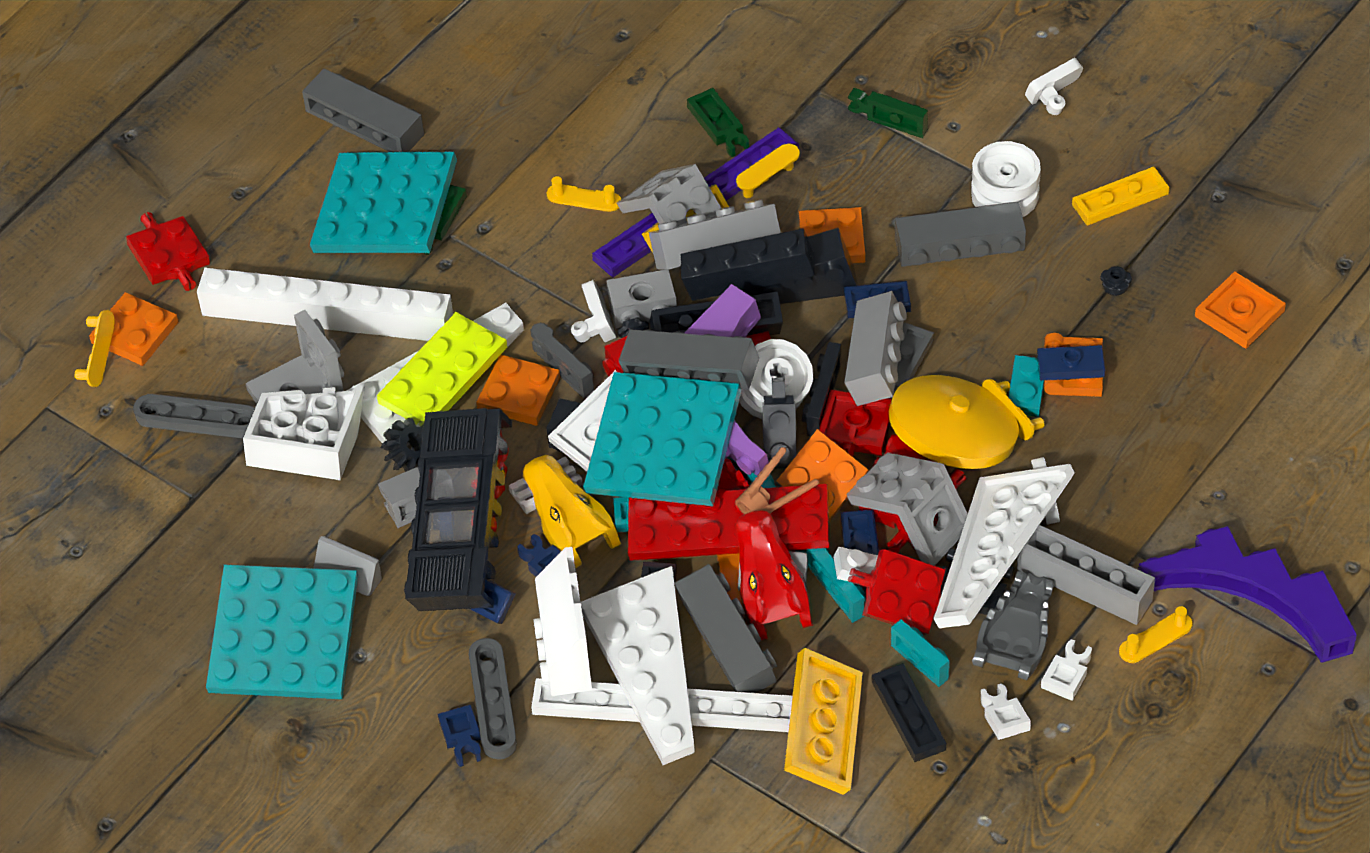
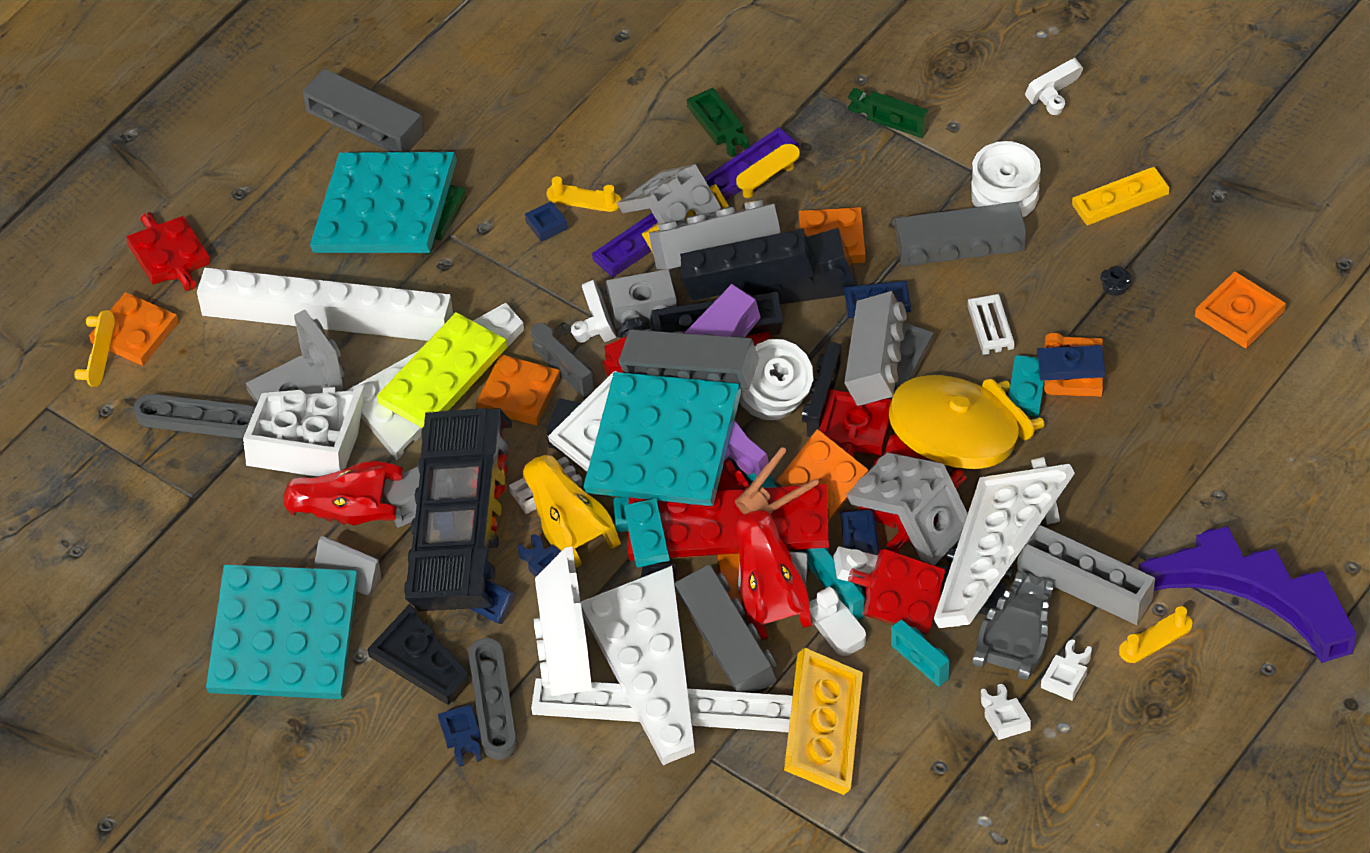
black gear [380,417,424,472] -> none
black hinge [762,378,796,469] -> none
black plate [872,663,947,762] -> none
none -> red animal [283,461,404,526]
none -> black wing [367,603,469,705]
none -> dark blue plate [525,201,568,242]
none -> teal plate [624,498,670,568]
none -> white piece [810,587,866,656]
none -> white tile [968,294,1014,355]

